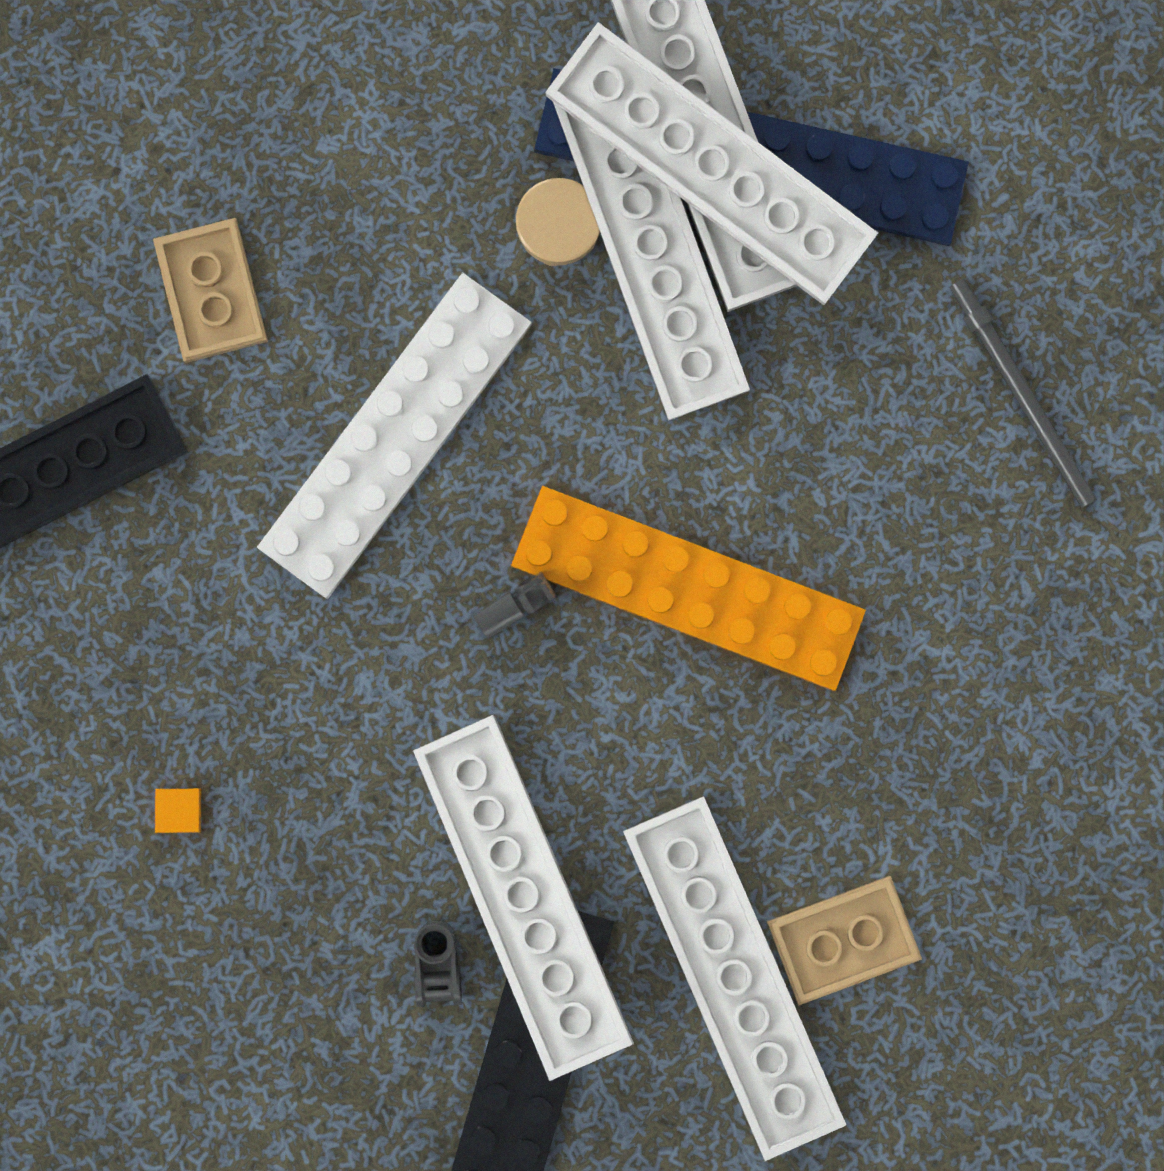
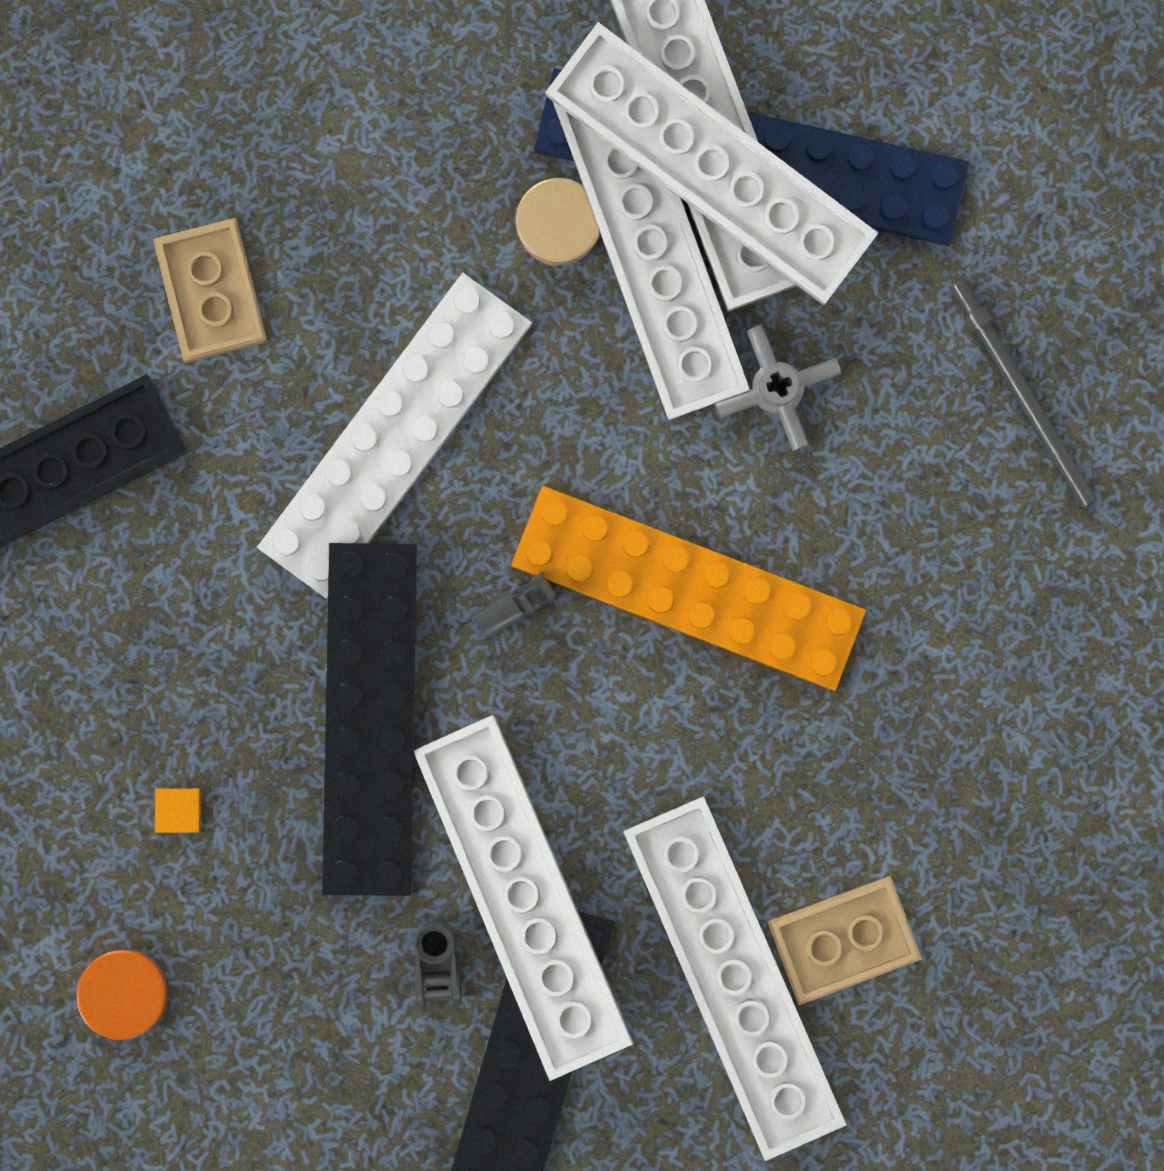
none -> orange tile [77,949,168,1040]
none -> black plate [322,543,417,896]
none -> light grey bar [714,325,841,452]

